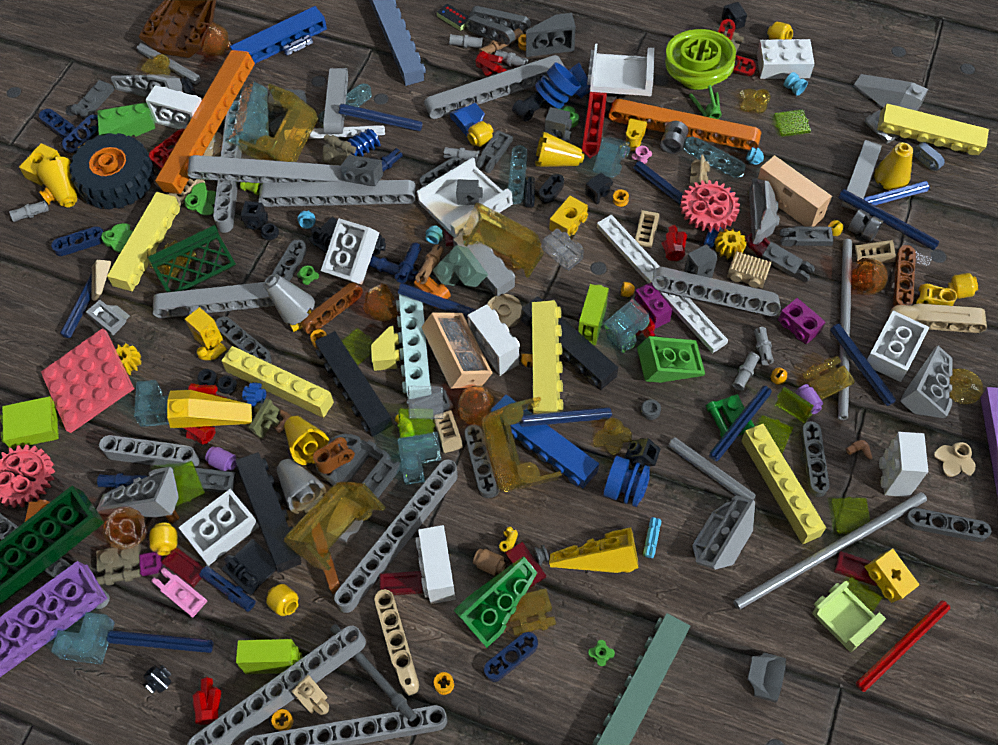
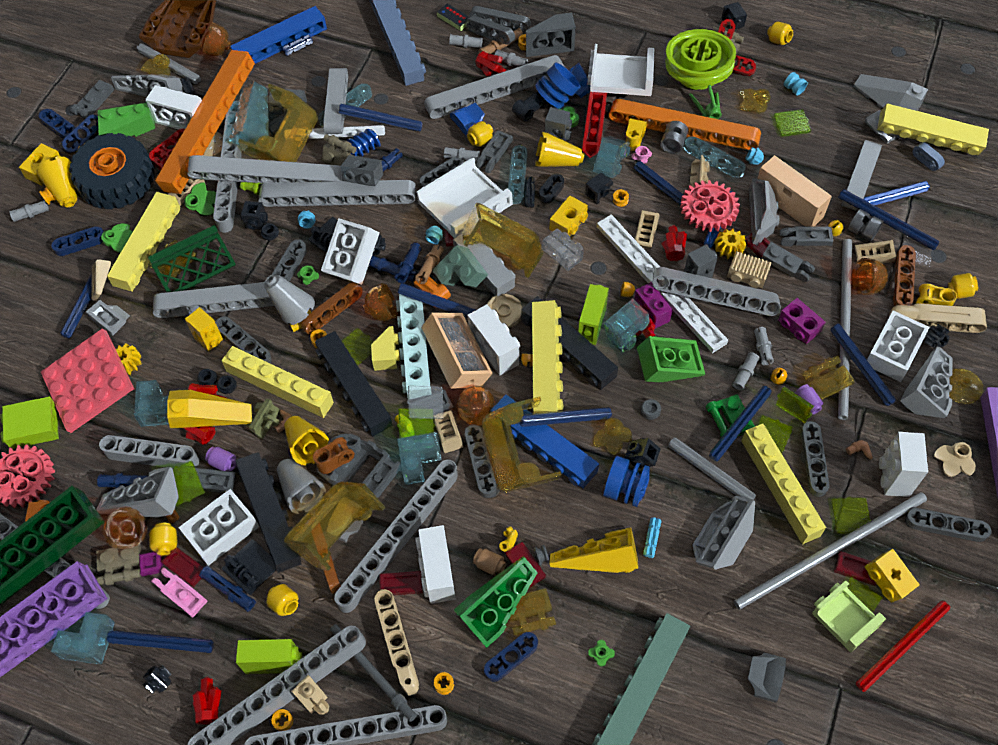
yellow arm [196,343,227,360] -> none
blue gear [242,382,266,407] -> none
dark grey brick [456,179,483,205] -> none
white brick [757,39,814,79] -> none
yellow cone [874,143,913,190] -> none
none -> black gear [925,324,950,348]

